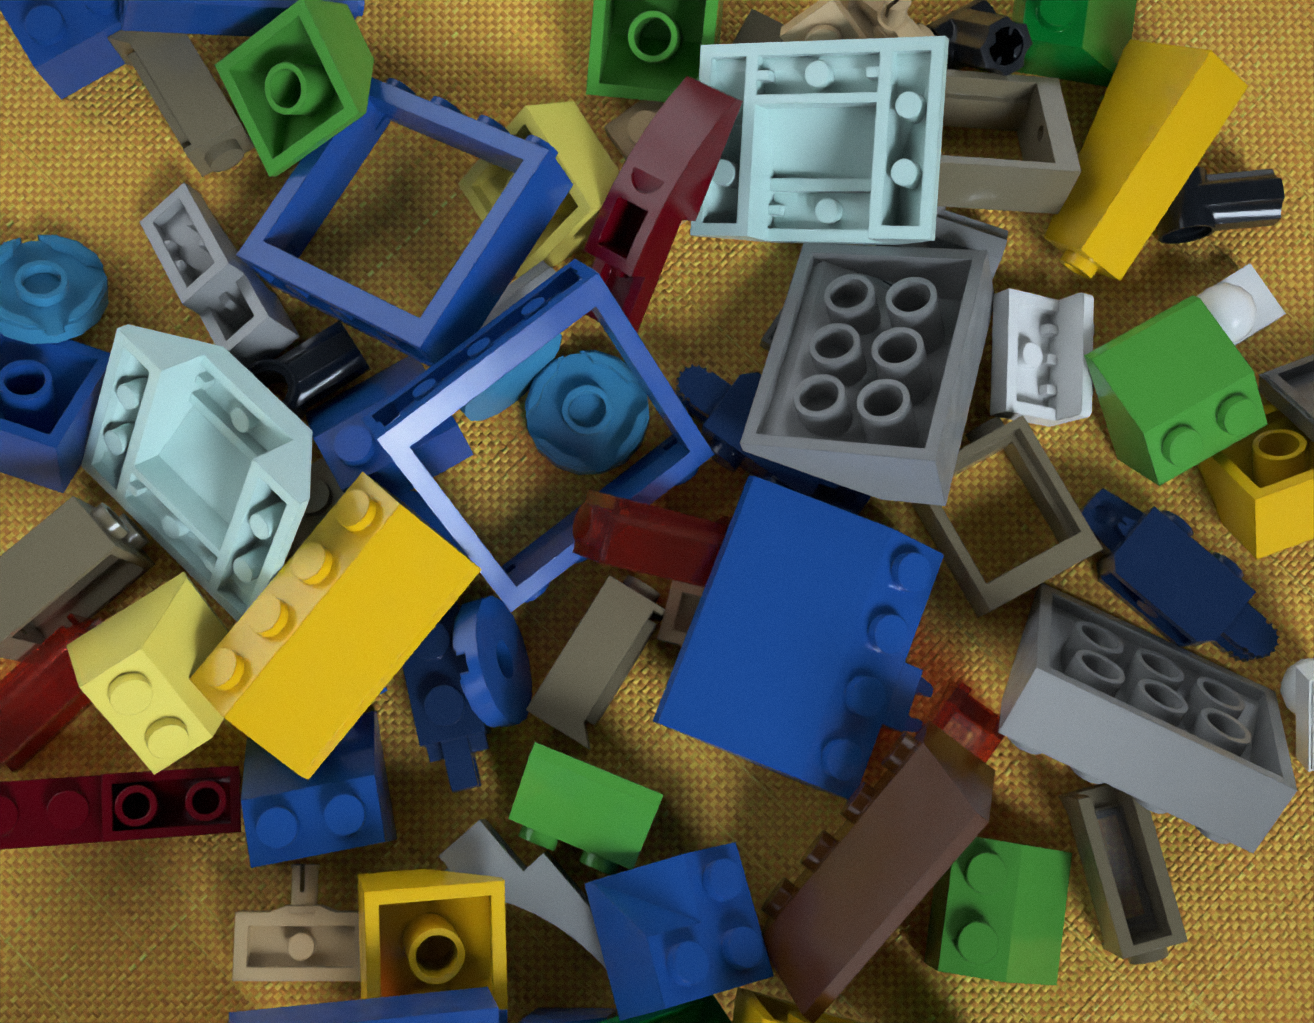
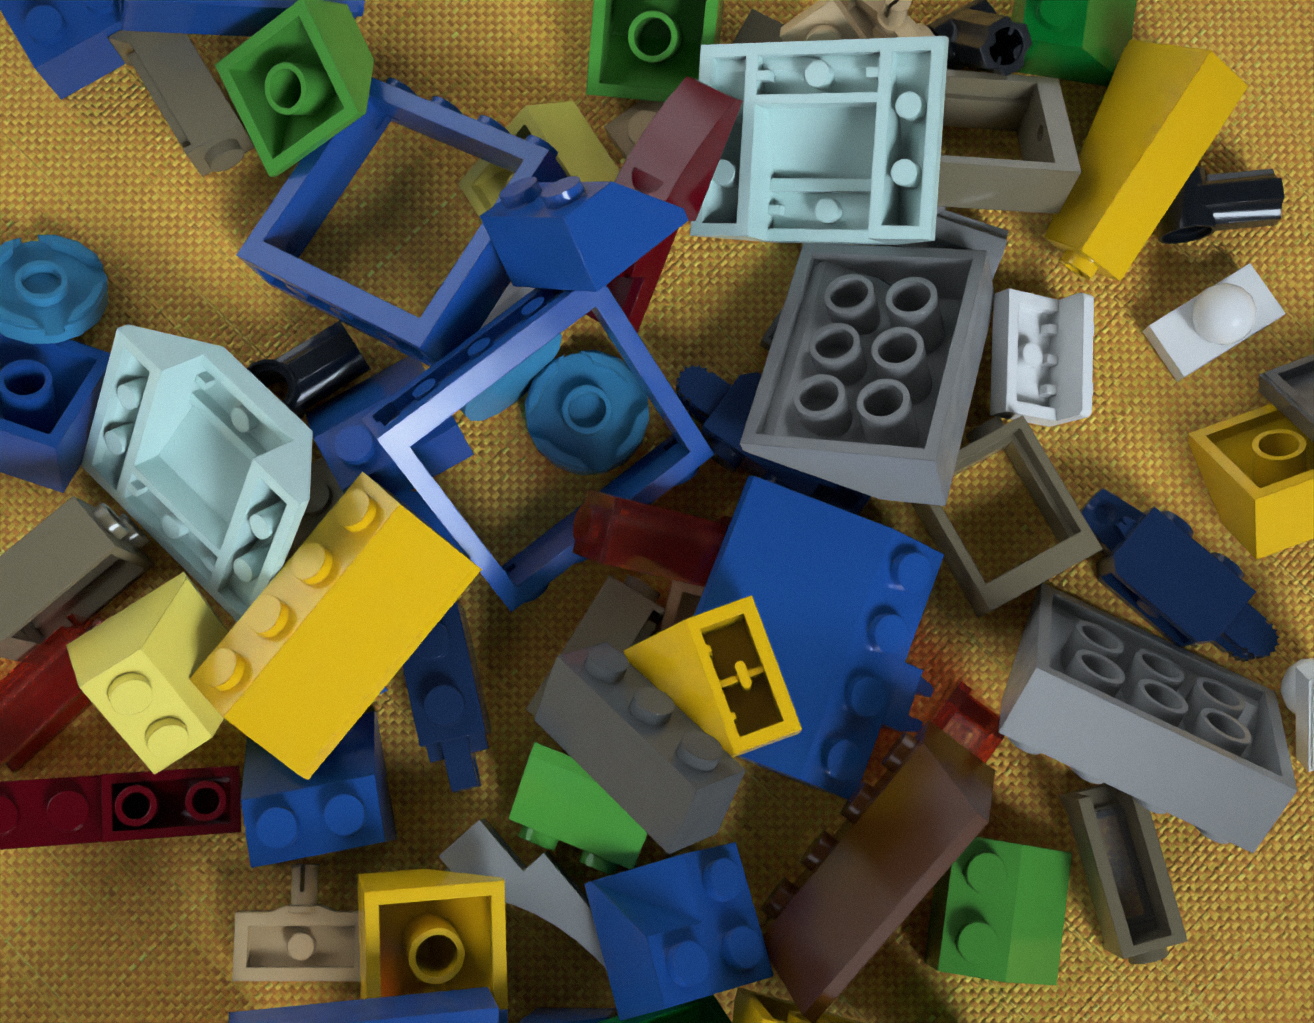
light grey slope [140,182,300,368] -> none
blue tile [453,595,532,728] -> none
bright green slope [1084,295,1268,486] -> none
none -> blue slope [480,176,688,292]
none -> dark grey brick [534,642,746,854]
none -> yellow slope [623,595,802,758]

